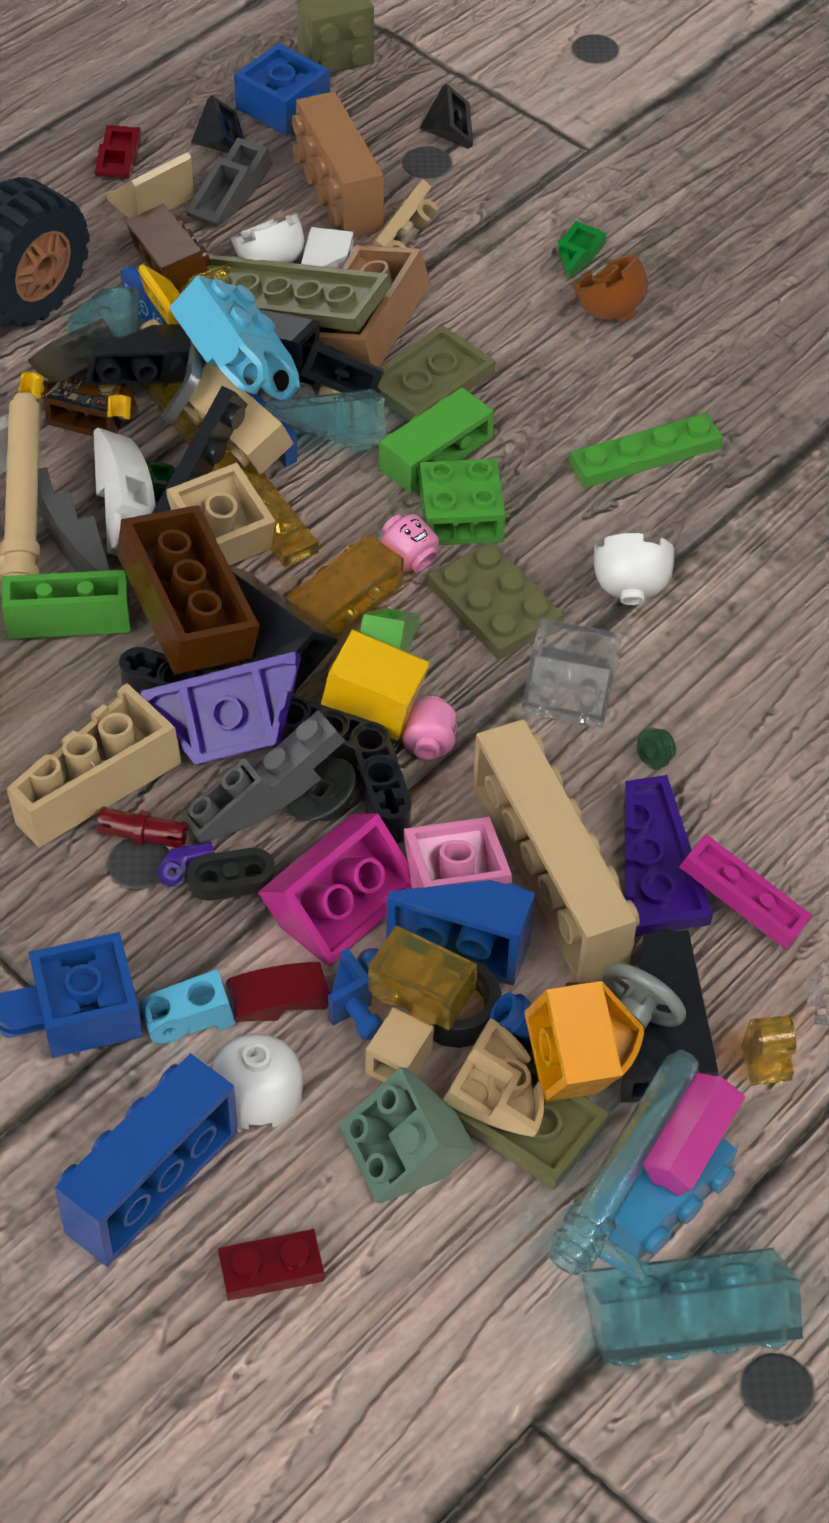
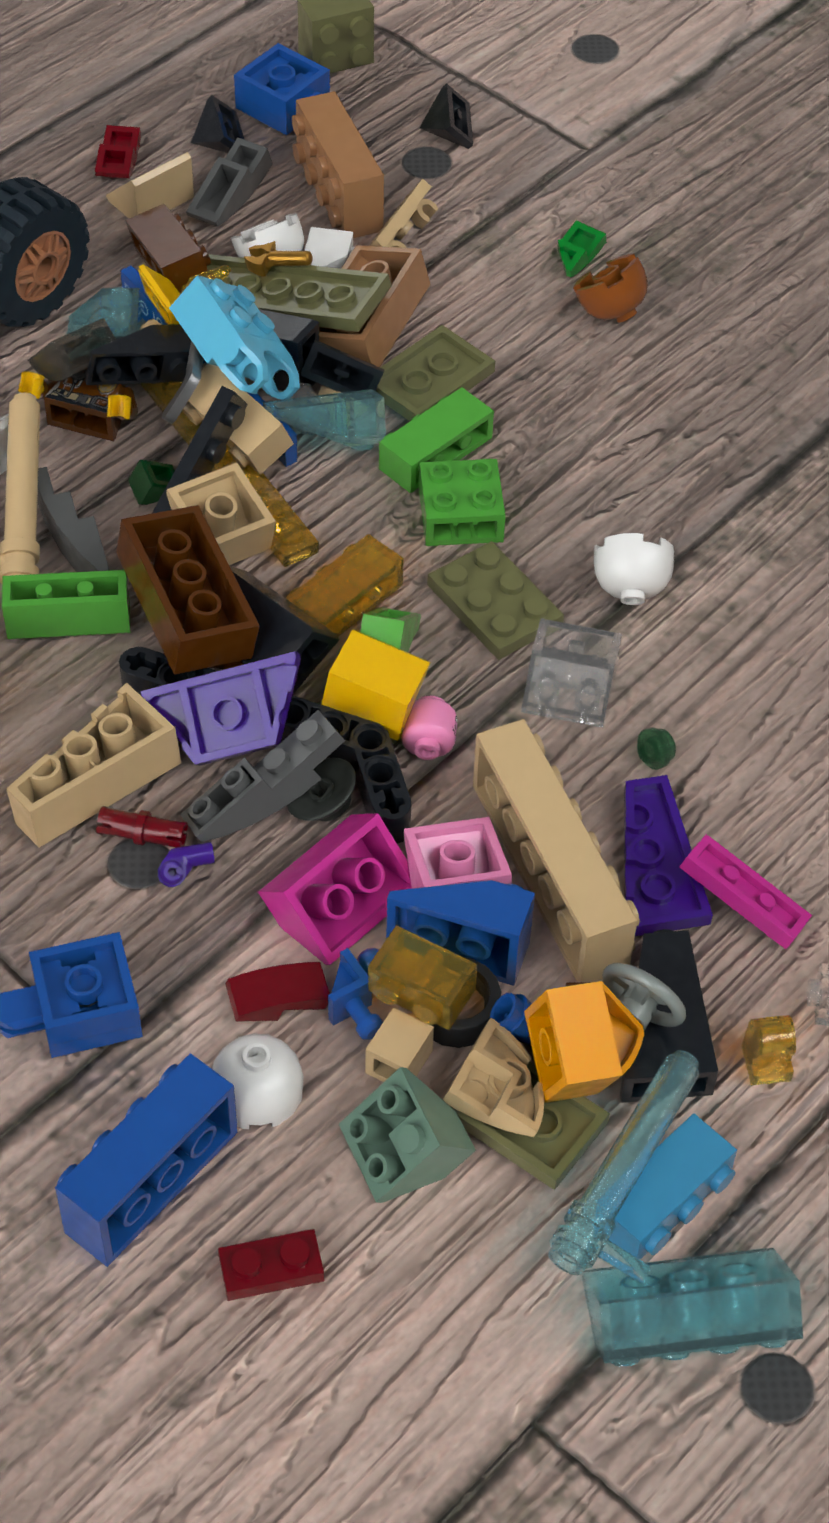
white slope [94,427,156,556] -> none
medium azure leg [141,969,236,1044] -> none
pearl dark grey plate [187,848,275,901] -> none
bright pink head [380,514,439,573] -> none
bright green plate [569,413,723,488] -> none
dark pink piece [643,1073,745,1196] -> none
none -> pearl gold bar [244,241,313,277]

